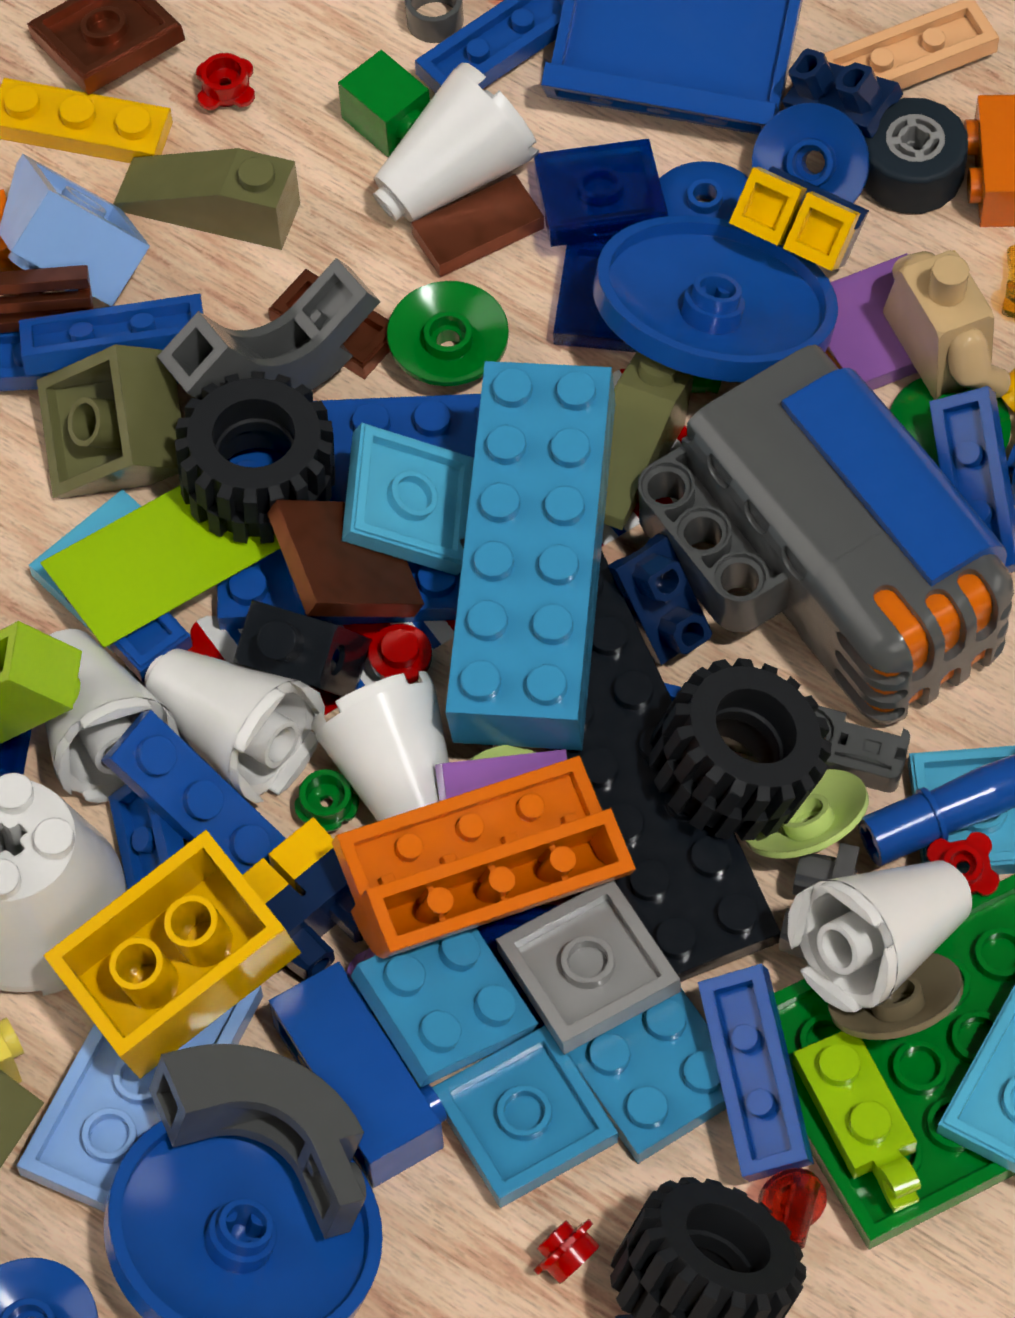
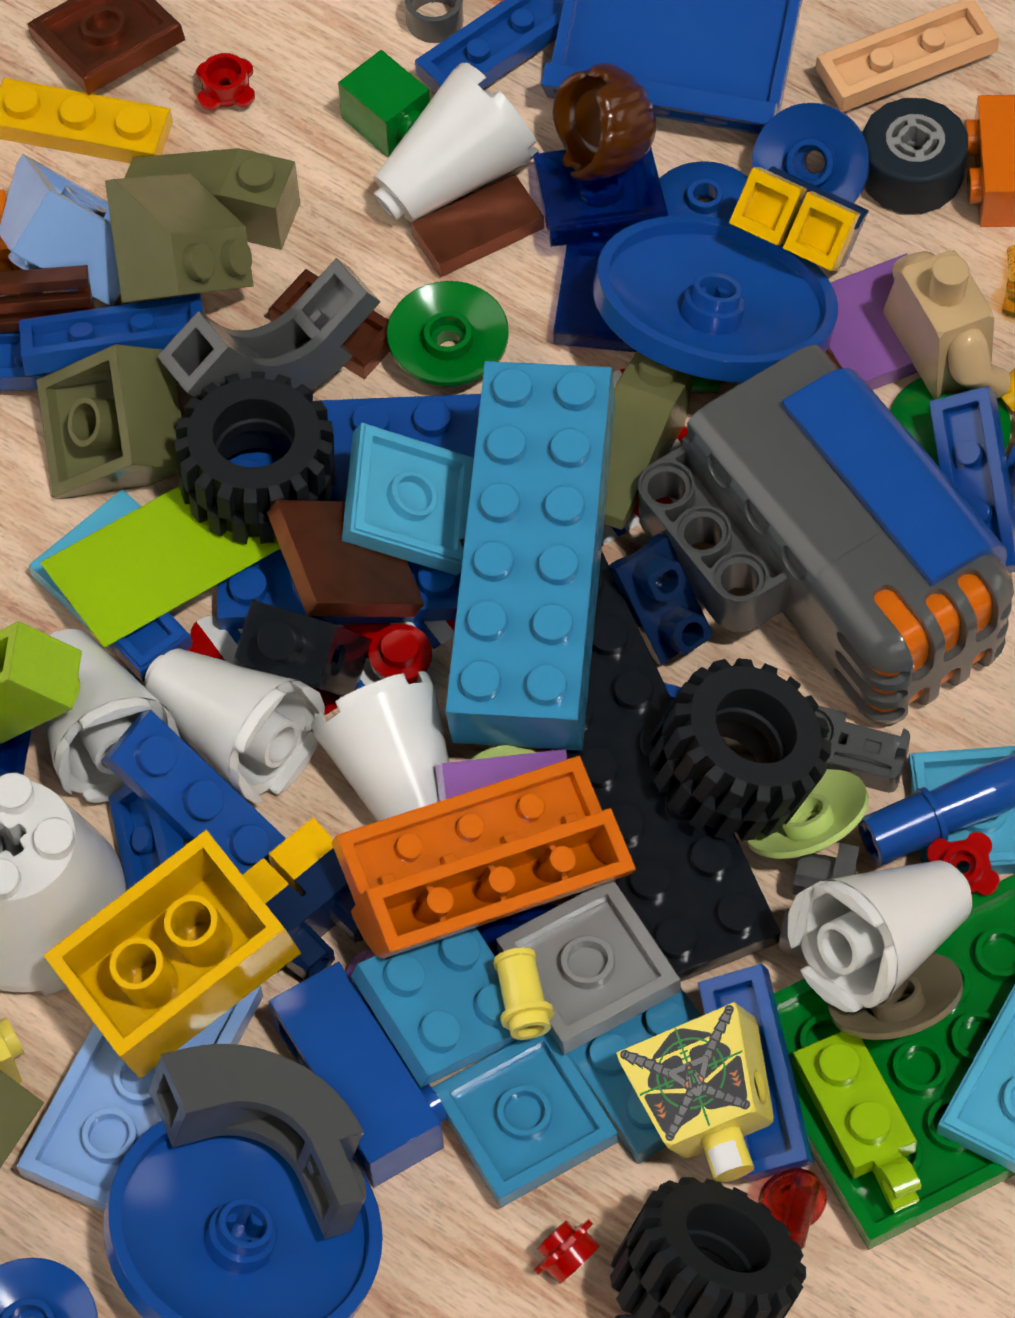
green plate [294,769,359,832] -> none
dark blue hips [782,48,903,138] -> none
none -> olive slope [105,173,254,303]
none -> light yellow pin [493,947,555,1040]
none -> reddish brown piece [552,63,656,181]
none -> torso [616,1002,774,1183]

